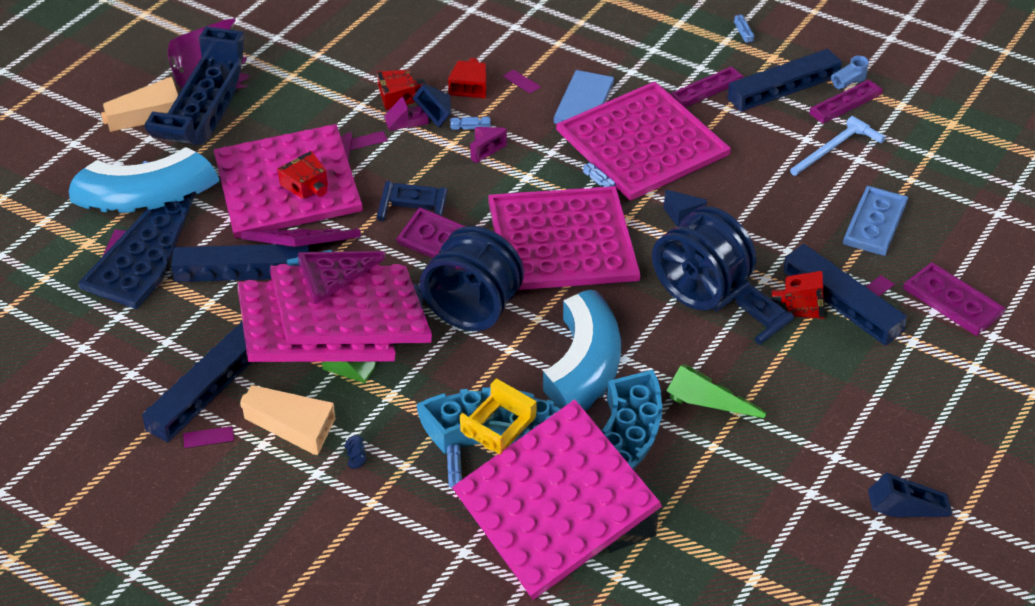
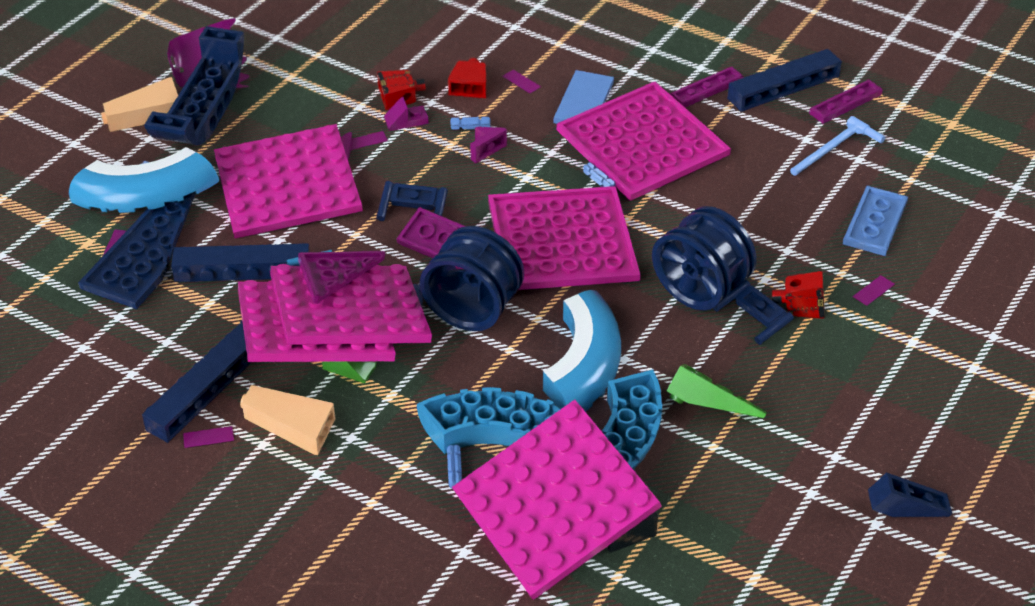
magenta tile [241,228,361,247] -> none
red torso [277,151,328,199] -> none
dark blue piece [344,435,367,469] -> none
dark blue slope [413,84,451,127] -> none
yellow panel [460,378,536,455] -> none
dark blue slope [663,190,708,227] -> none
medium blue axle [734,14,754,43] -> none
dark blue brick [784,244,907,346] -> none
medium blue piece [831,56,869,89] -> none
magenta tile [903,262,1006,336] -> none

